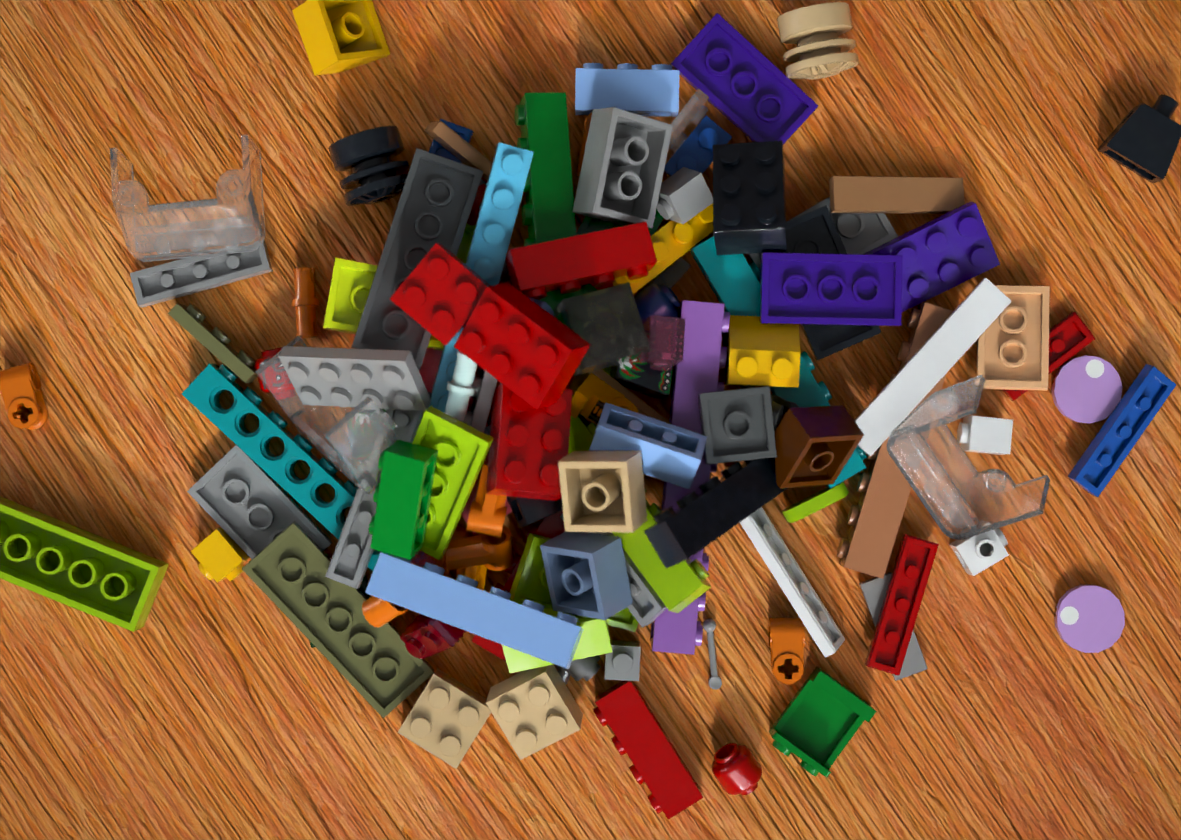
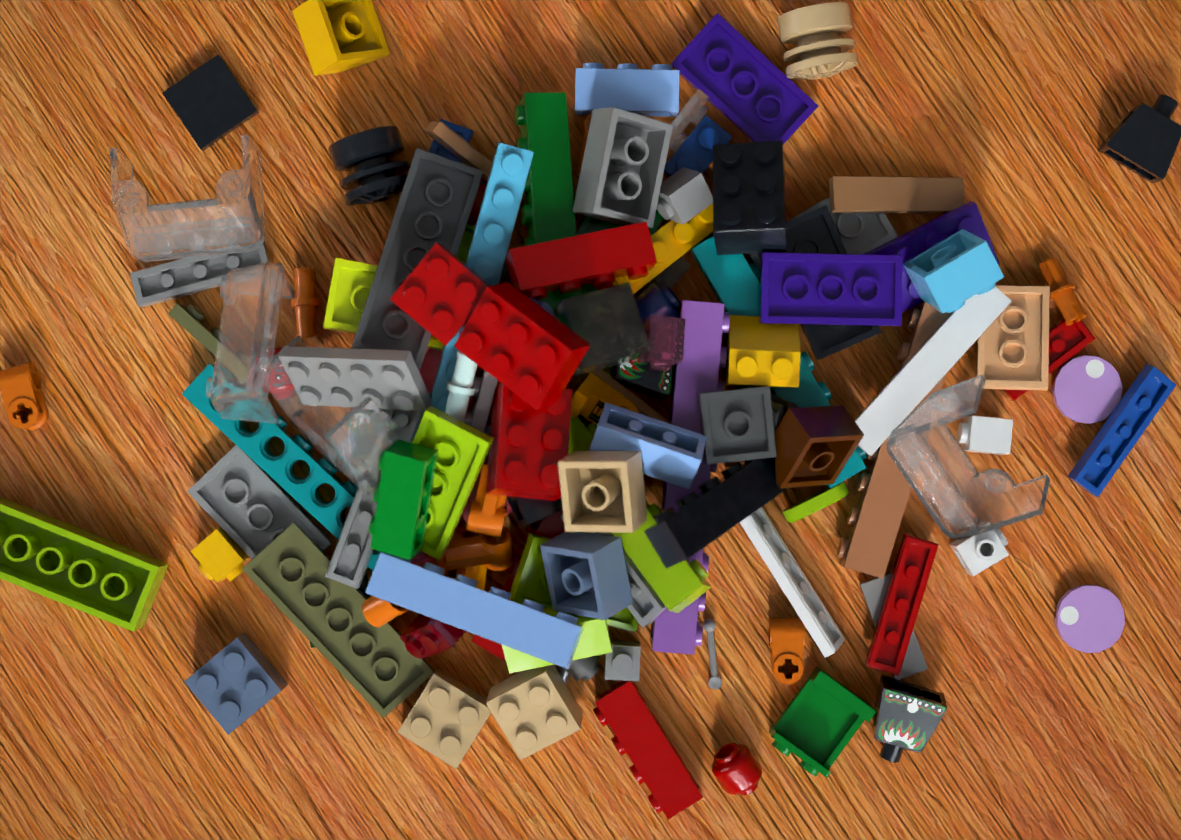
none -> black tile [162,54,259,151]
none -> sand blue brick [184,633,288,735]
none -> clear windscreen [206,262,294,423]
none -> torso [872,675,947,762]
none -> medium azure brick [903,229,1004,314]
none -> orange axle [1038,258,1087,325]

